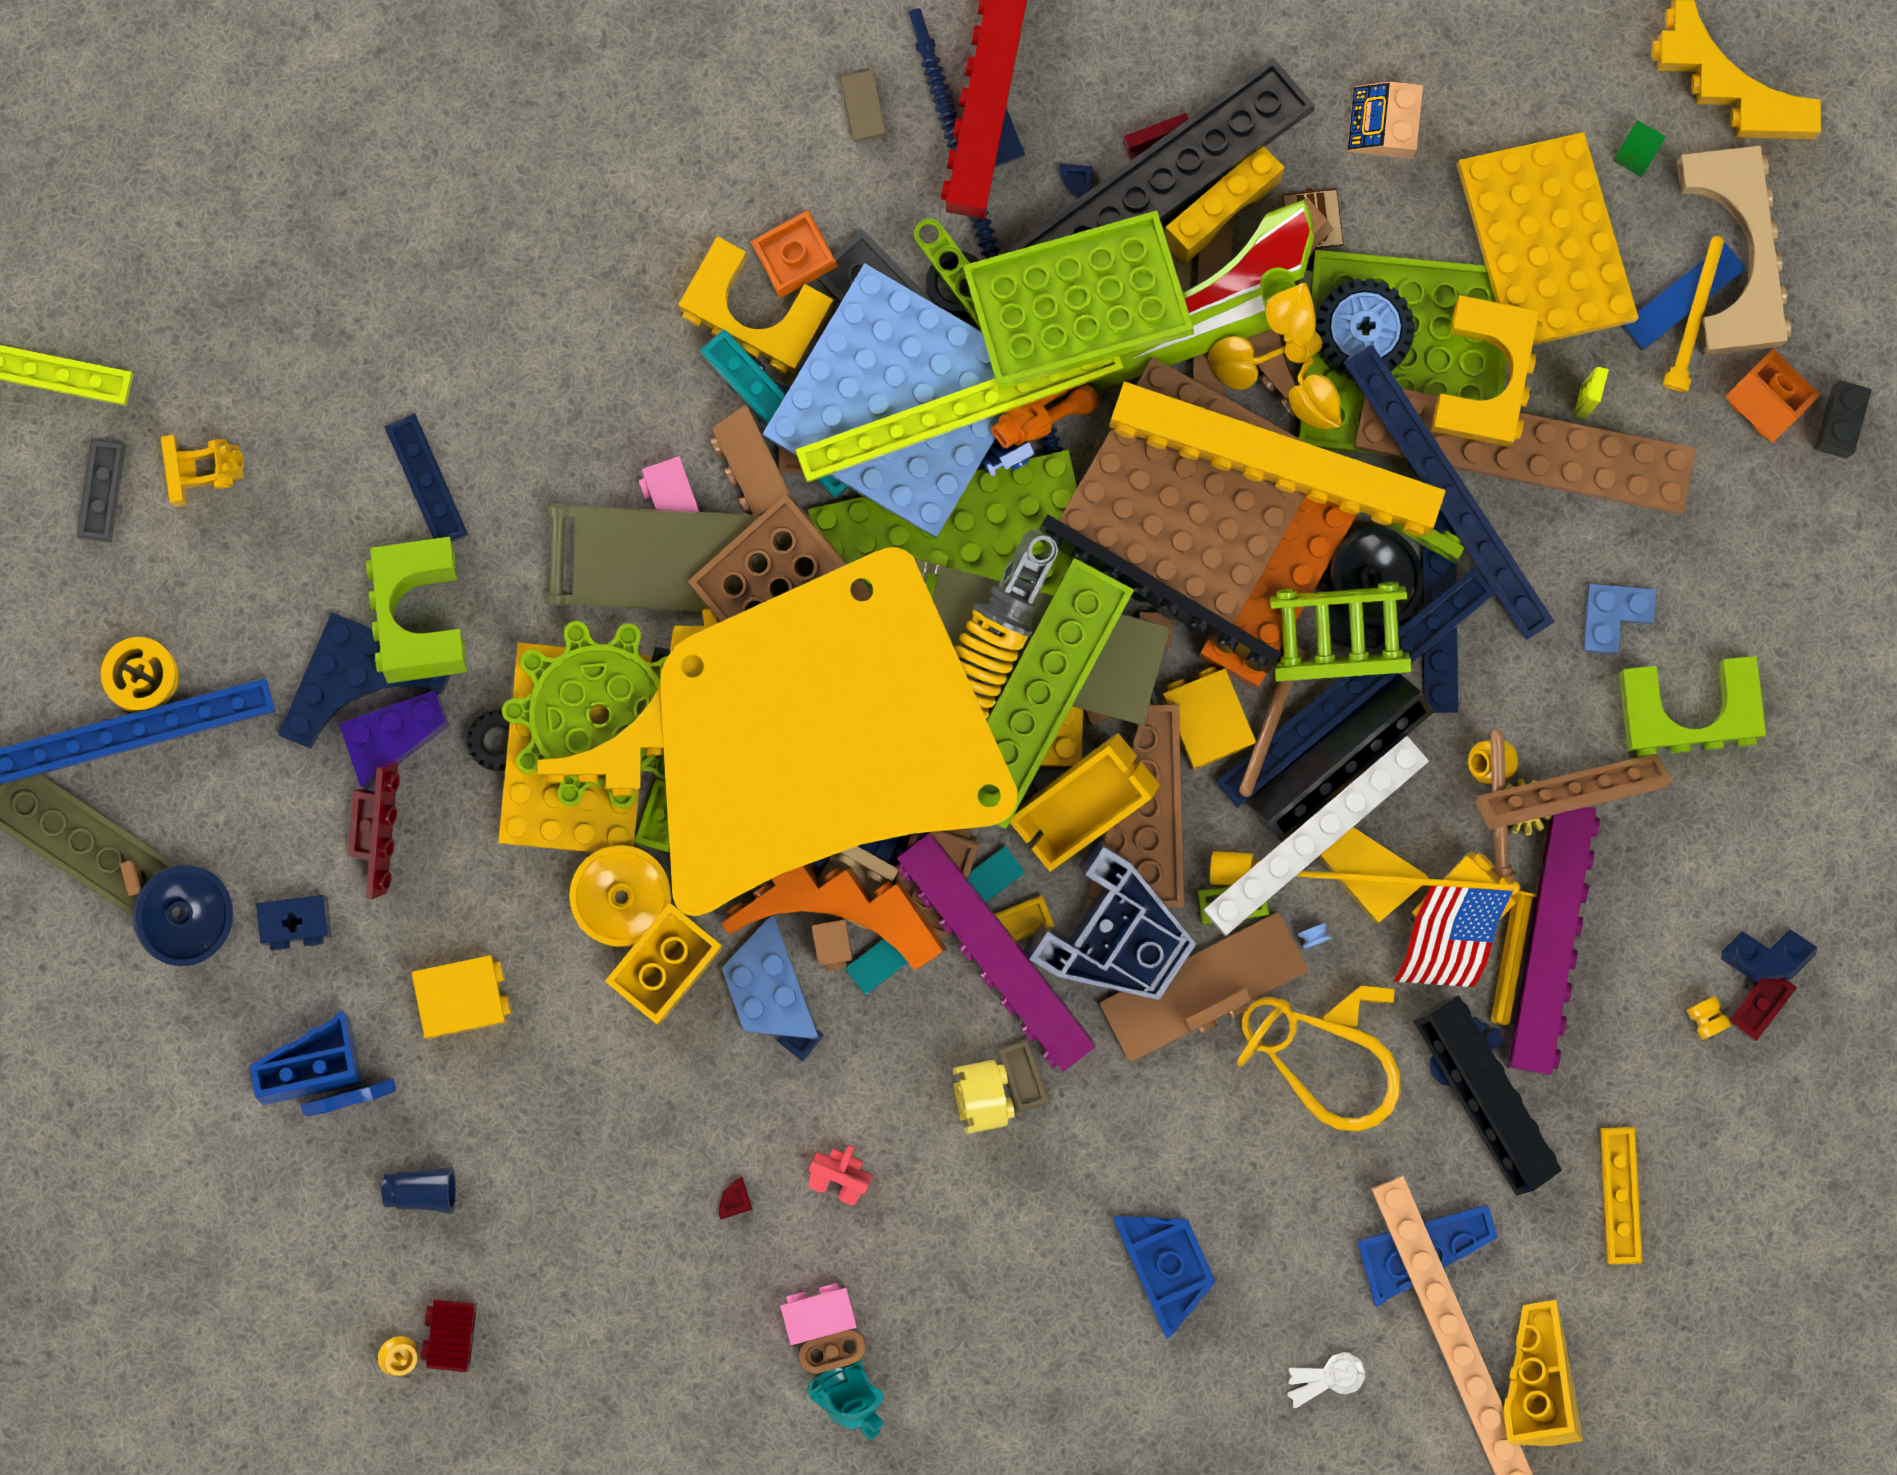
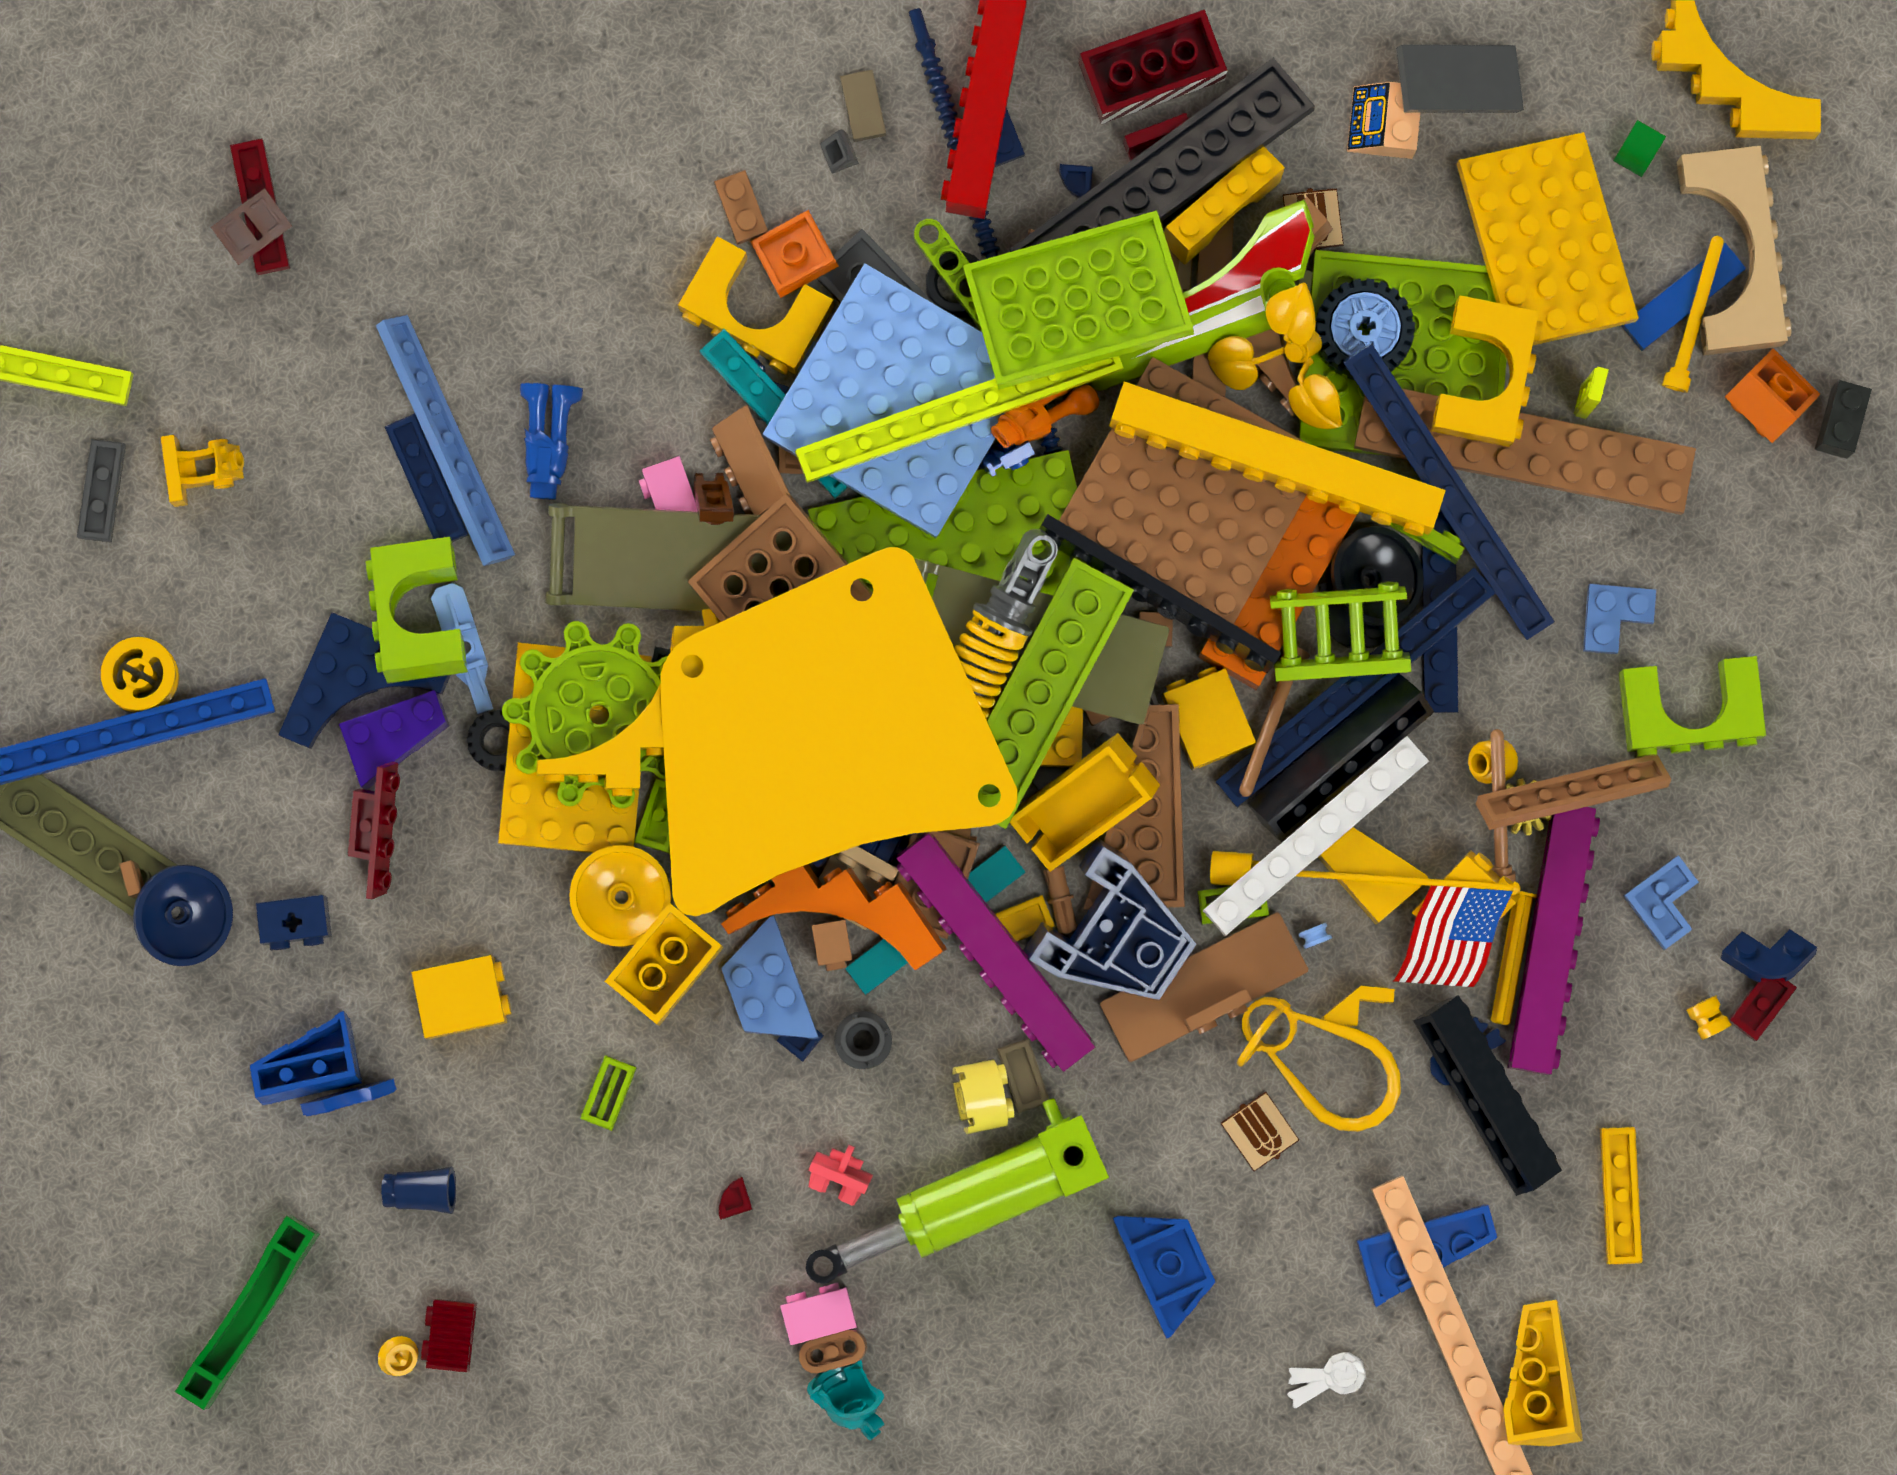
none -> green arch [175,1215,320,1410]
none -> reddish brown piece [210,188,292,265]
none -> dark red plate [230,138,291,275]
none -> medium blue plate [376,315,515,566]
none -> light blue piece [431,582,493,714]
none -> blue piece [520,383,583,500]
none -> lime tile [580,1056,637,1131]
none -> reddish brown hinge [694,473,734,525]
none -> medium nougat plate [714,170,768,245]
none -> lime piece [806,1098,1109,1284]
none -> dark grey slope [820,129,859,174]
none -> dark grey piece [834,1011,892,1070]
none -> medium nougat axle [1043,865,1077,934]
none -> dark red brick [1078,9,1228,124]
none -> piece [1220,1091,1299,1172]
none -> dark grey tile [1396,45,1524,113]
none -> medium blue plate [1623,855,1699,950]

